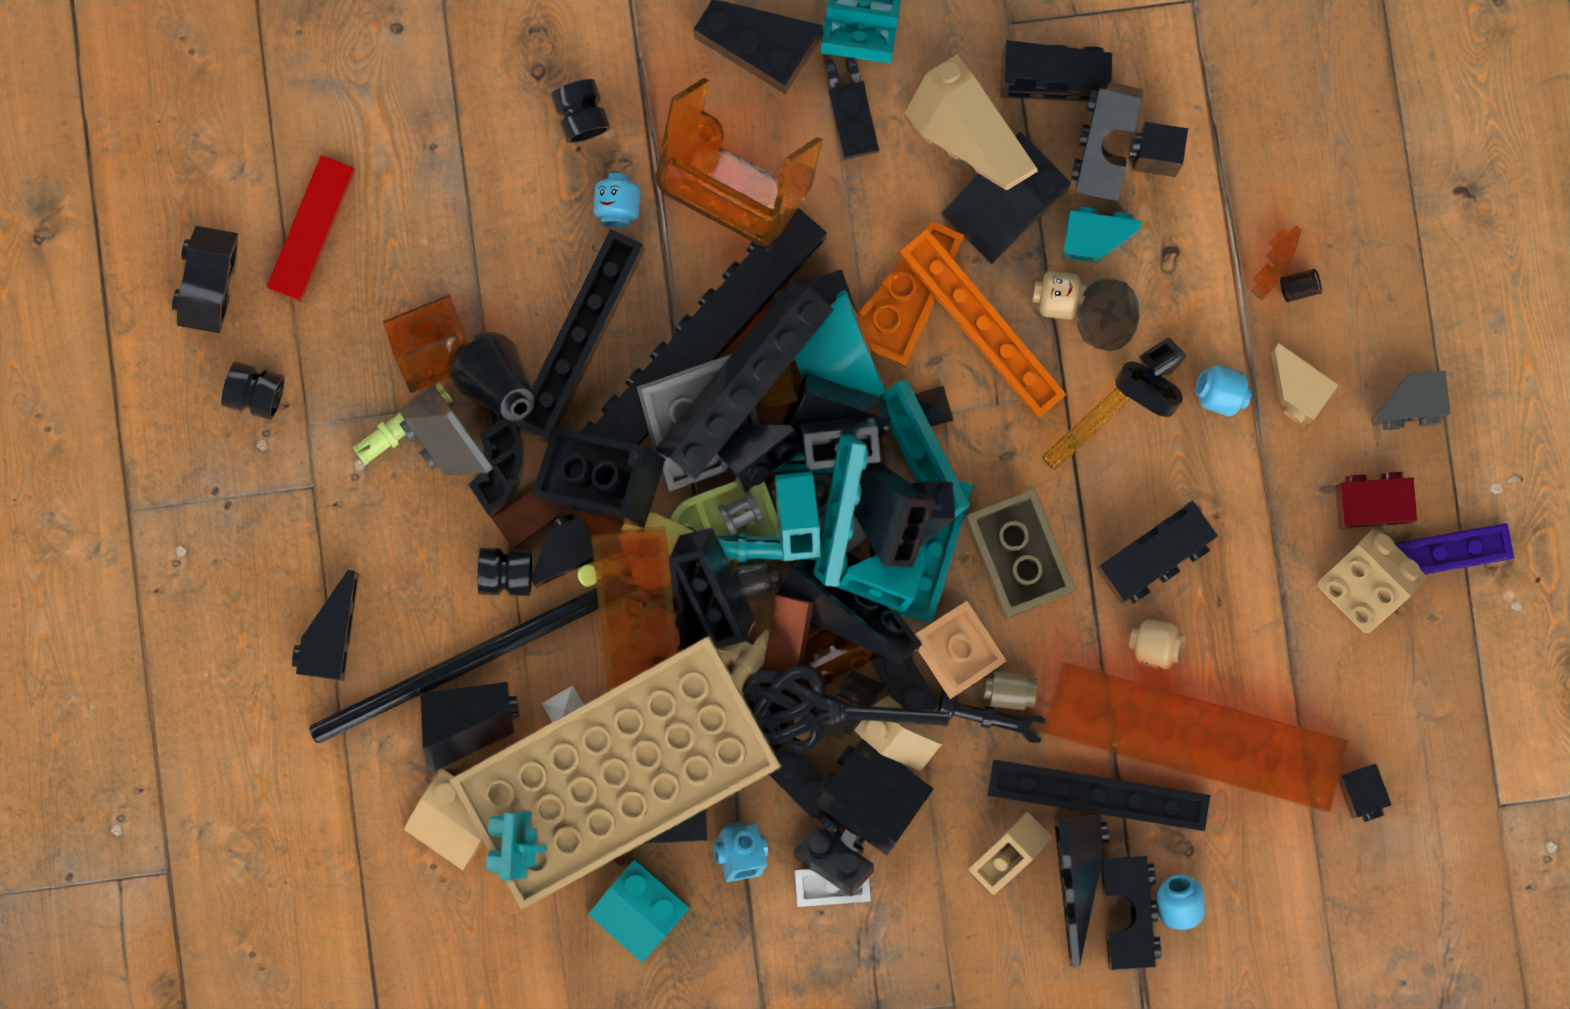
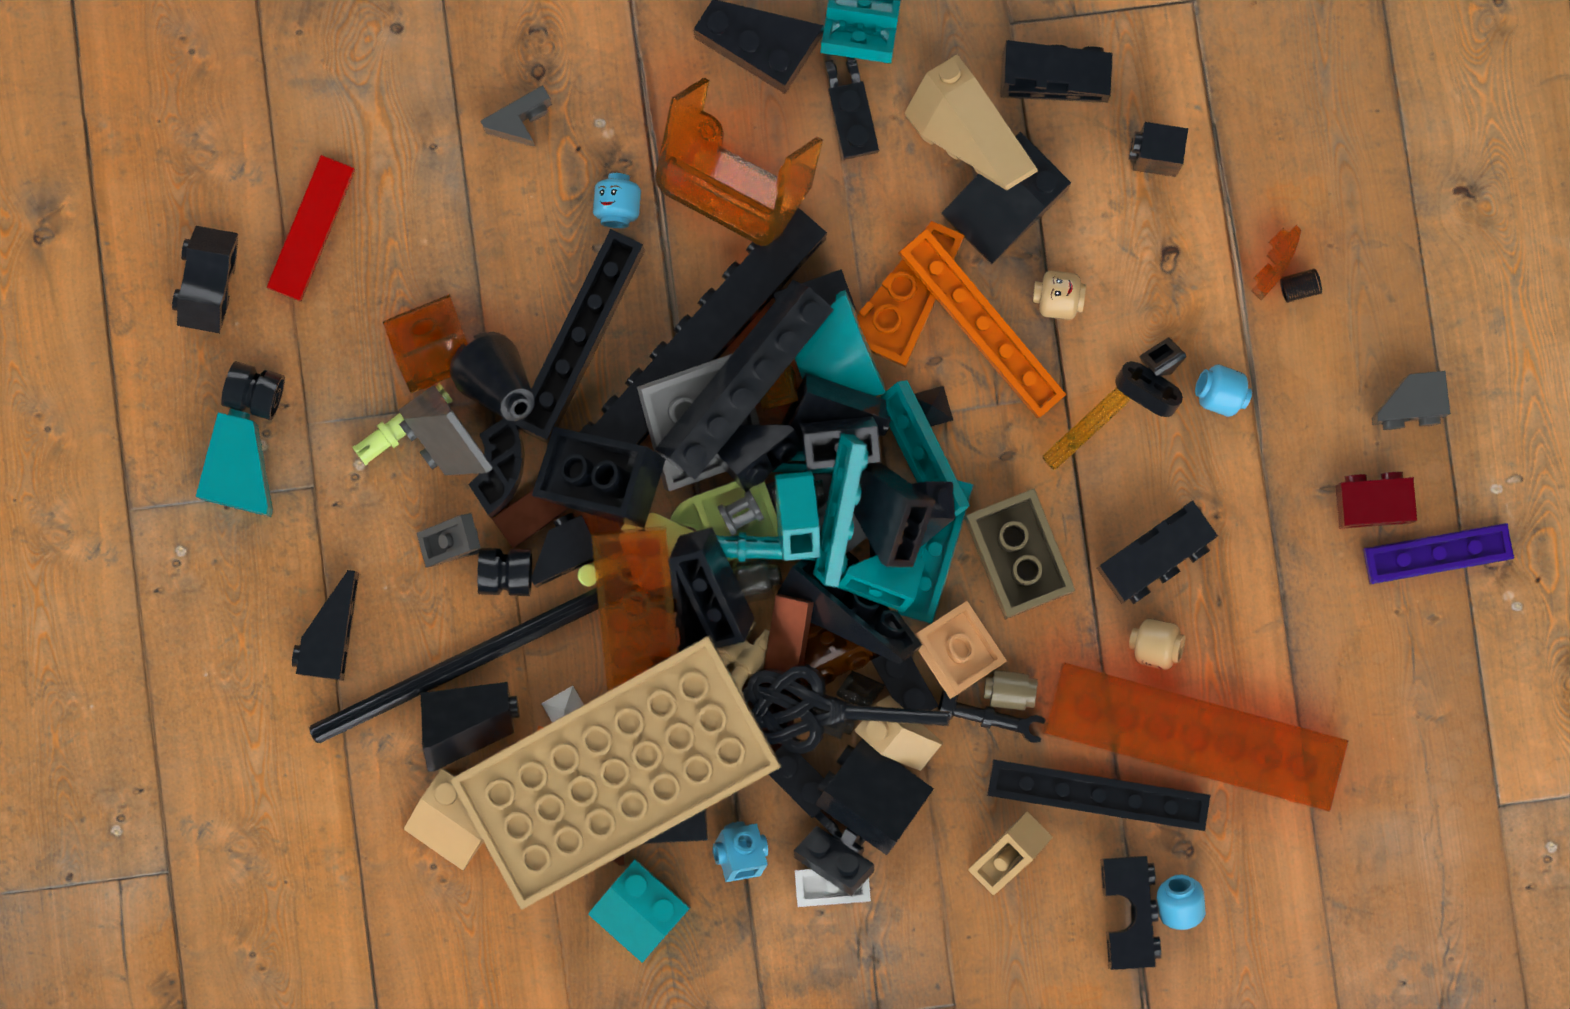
teal hips [486,810,547,881] -> none
black wheel [551,79,611,143] -> none
black wedge [1053,815,1109,967] -> none
teal slope [1062,206,1142,264] -> none
black arch [1071,80,1143,201] -> none
clear smoke tile [1076,278,1140,352] -> none
tan slope [1270,343,1338,424] -> none
tan bracket [1317,525,1427,633] -> none
black brick [1337,764,1392,822] -> none
none -> teal slope [196,409,273,517]
none -> dark grey slope [417,513,481,568]
none -> dark grey slope [480,85,552,147]

